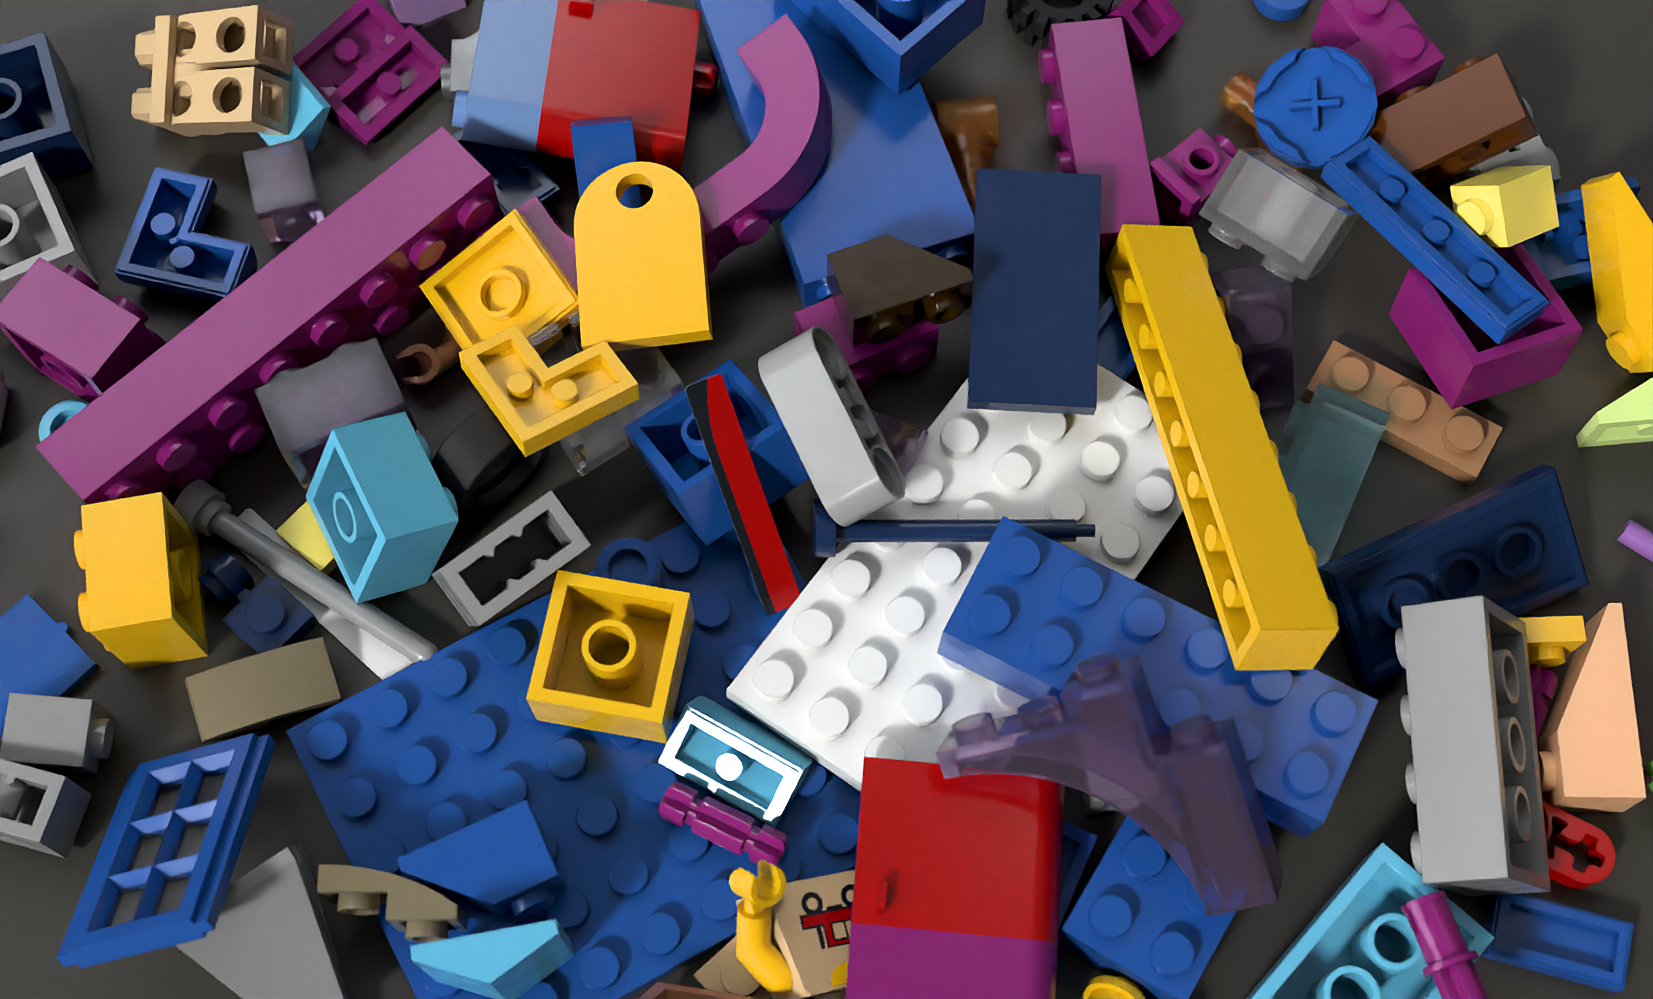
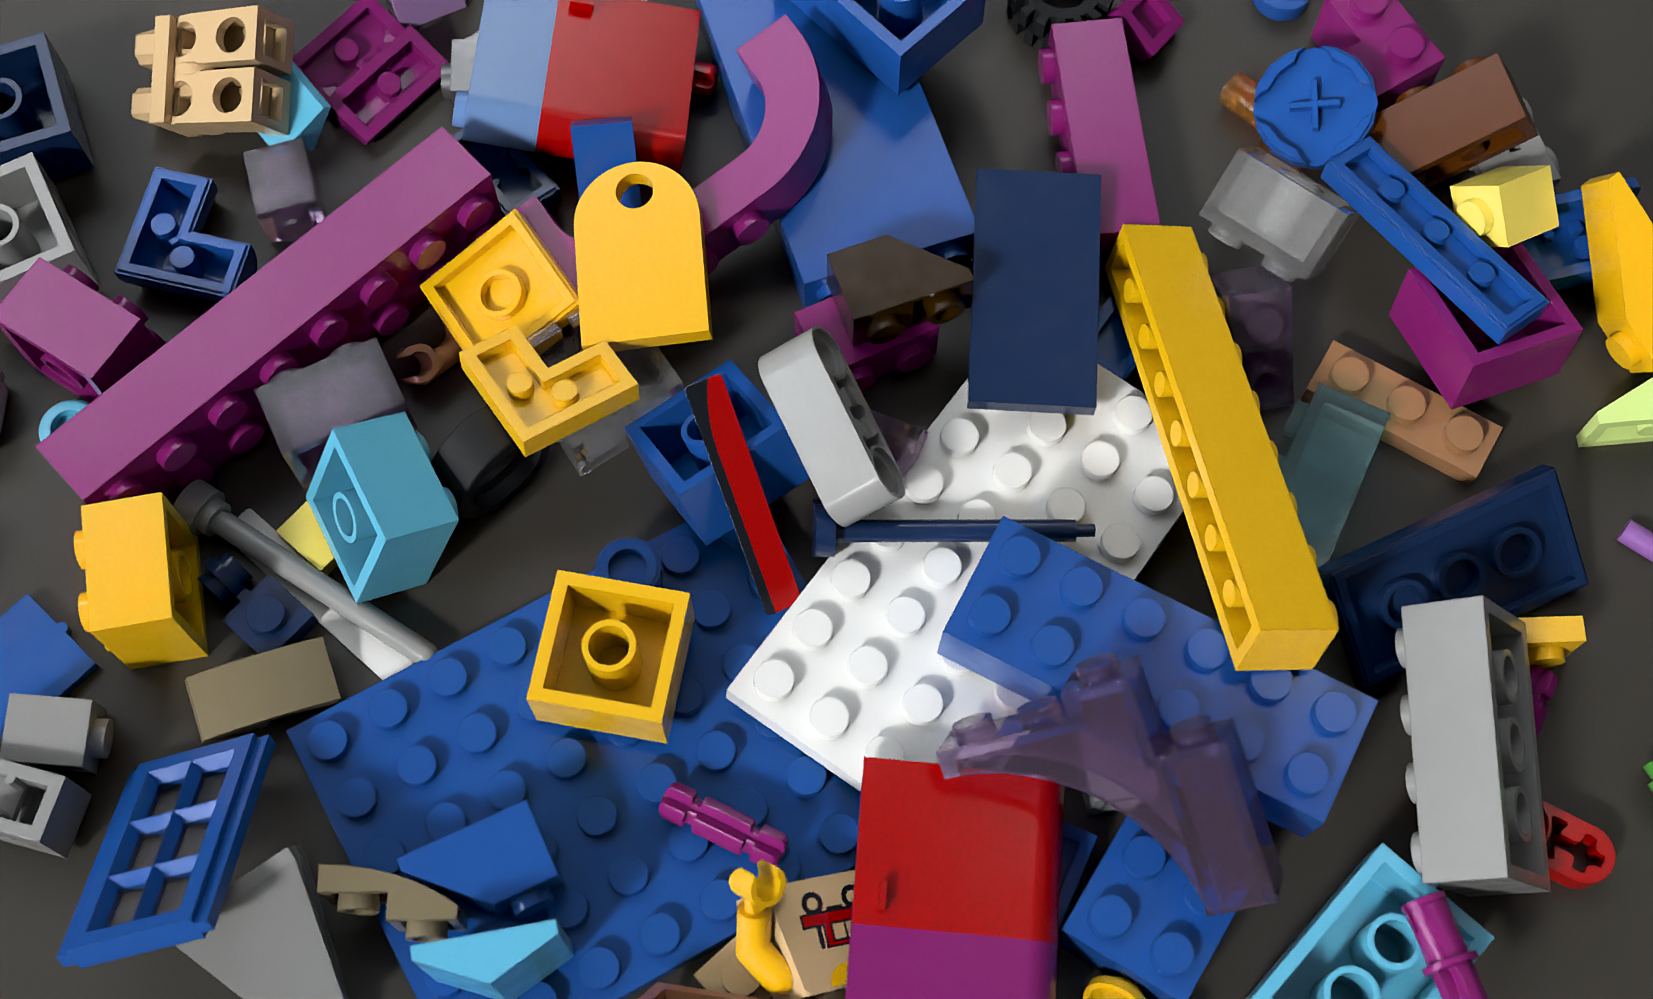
light grey brick [431,490,591,626] -> none
medium azure slope [659,696,814,828] -> none
clear orange pin [933,94,1000,214] -> none
magenta brick [1149,128,1242,227] -> none
blue tile [1481,893,1634,993] -> none
light nougat slope [1537,603,1646,812] -> none

